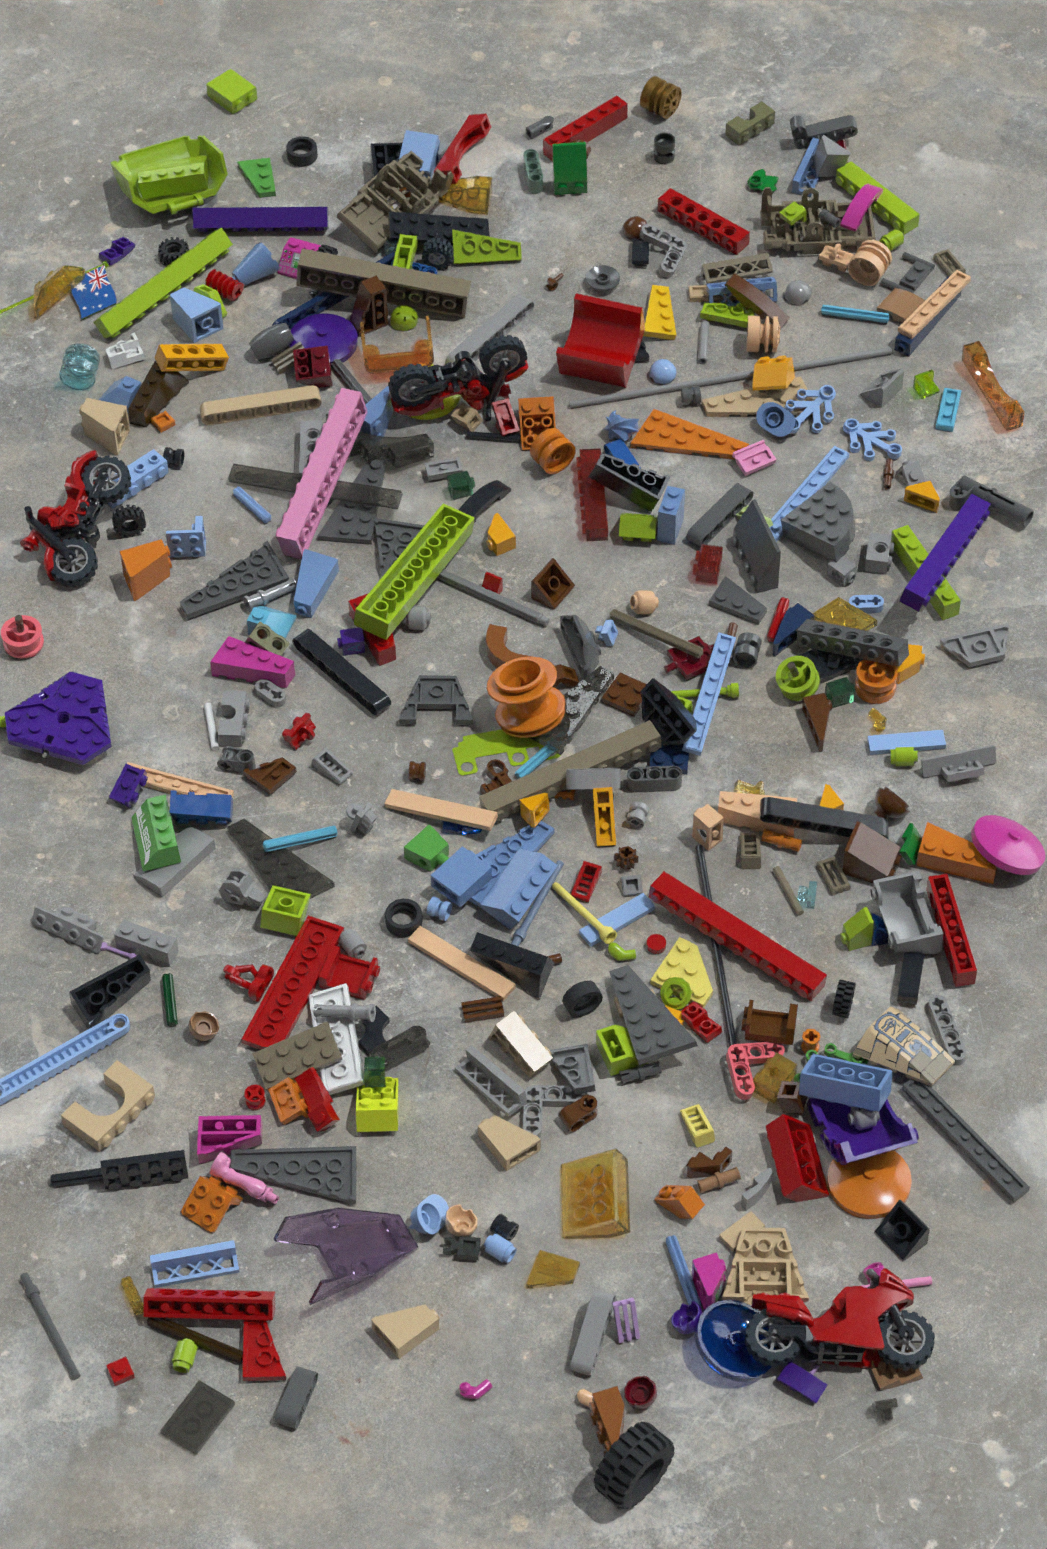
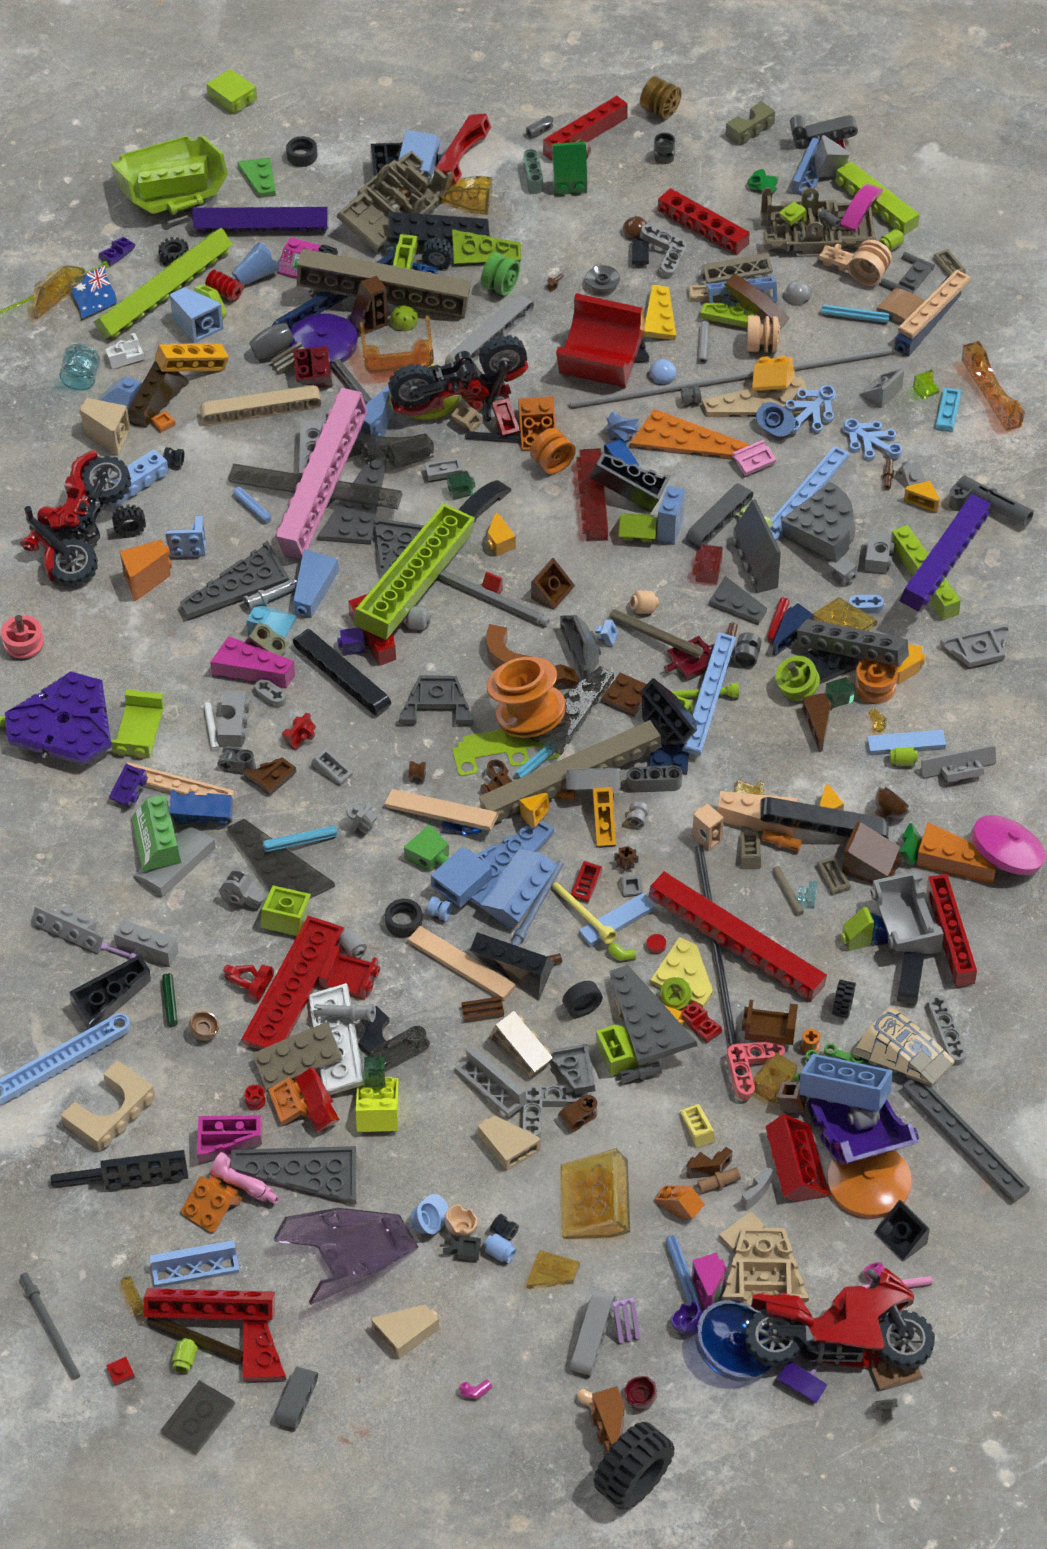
none -> lime panel [111,689,165,758]
none -> bright green wheel [481,252,520,296]

